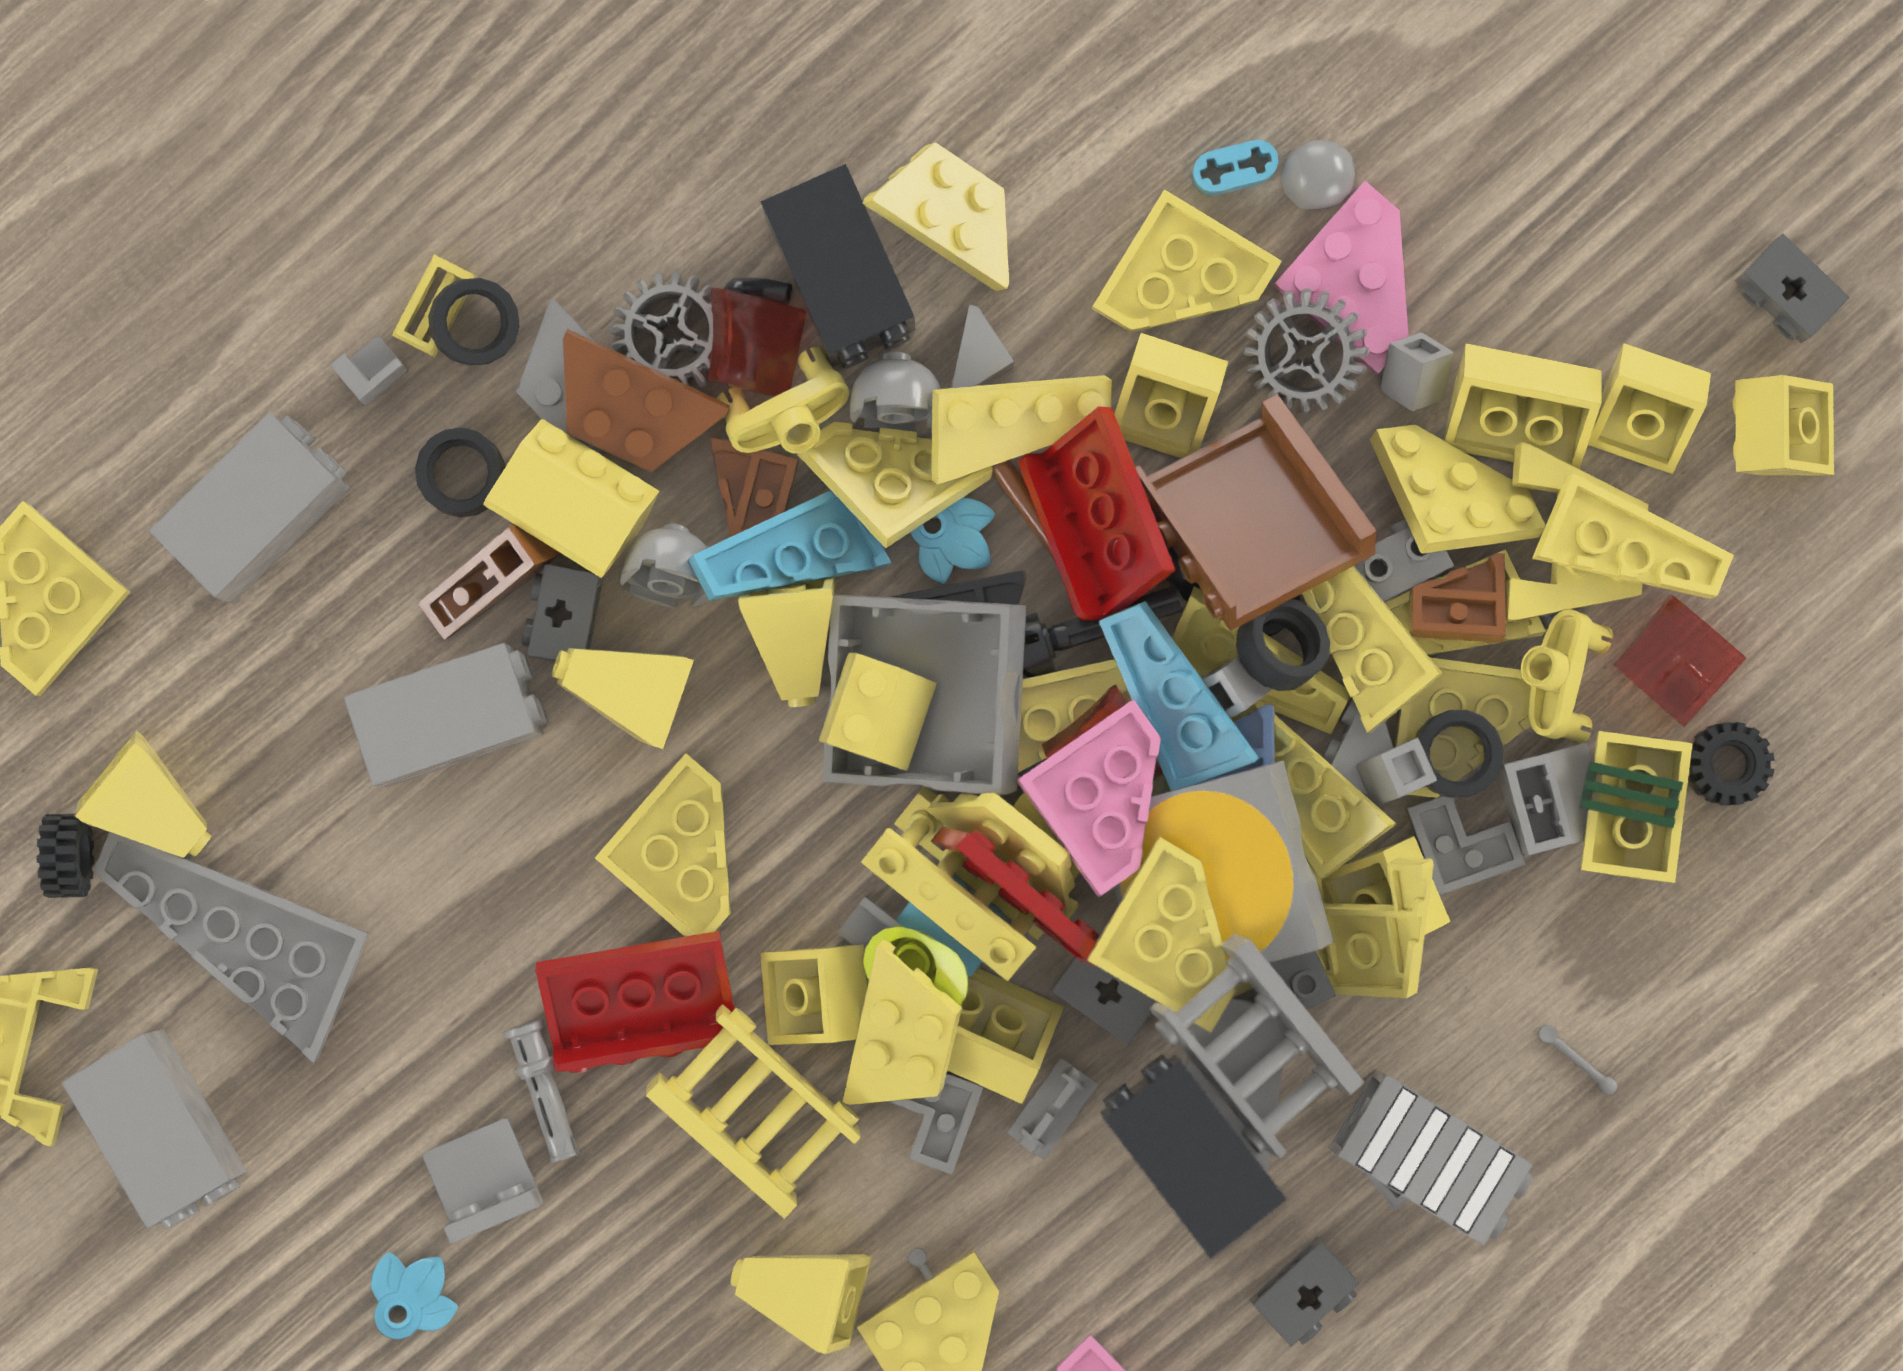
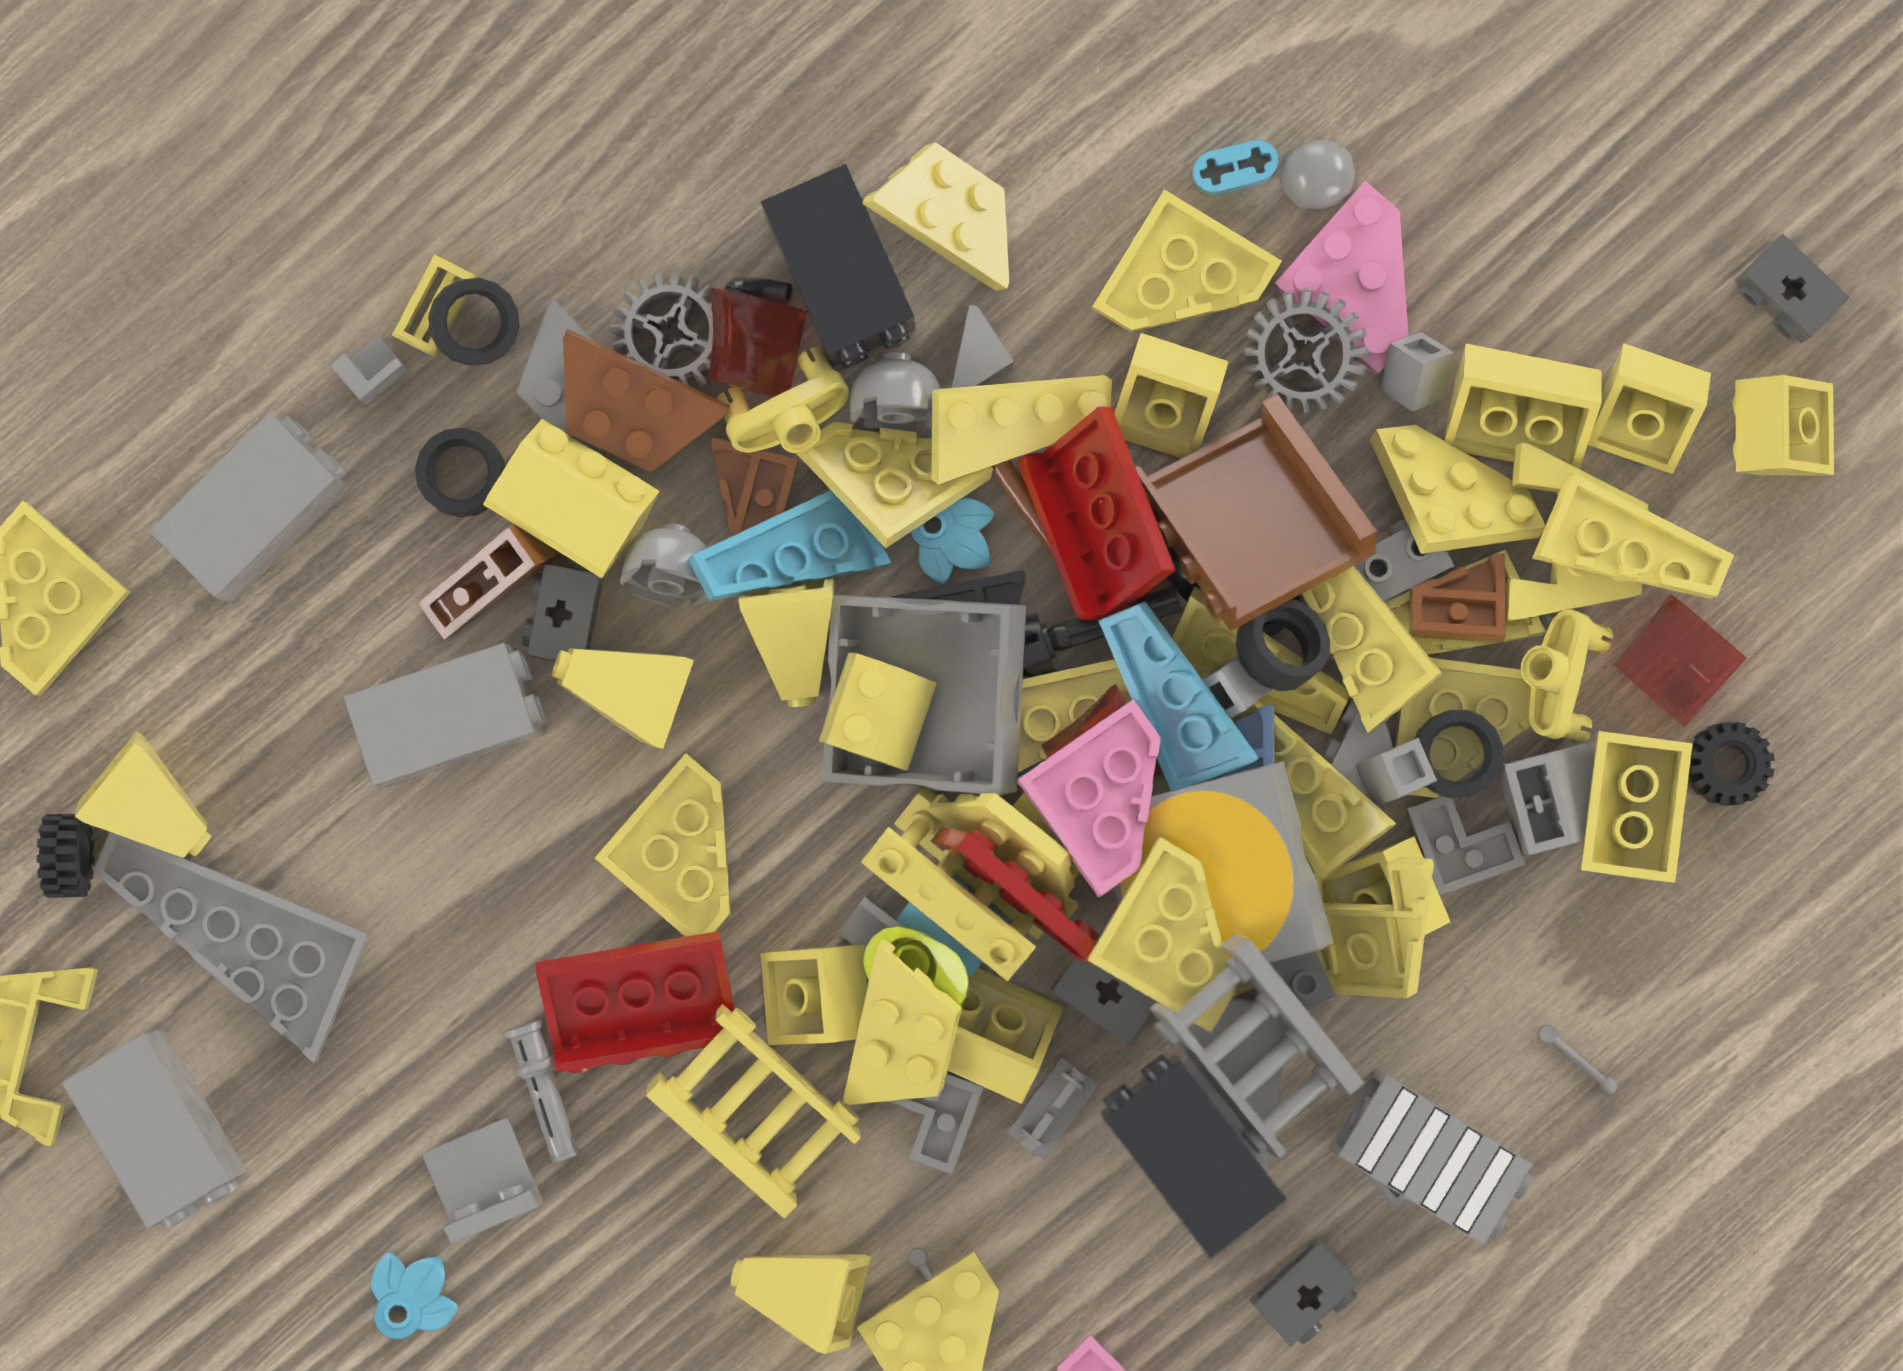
dark green tile [1579,762,1683,828] -> none

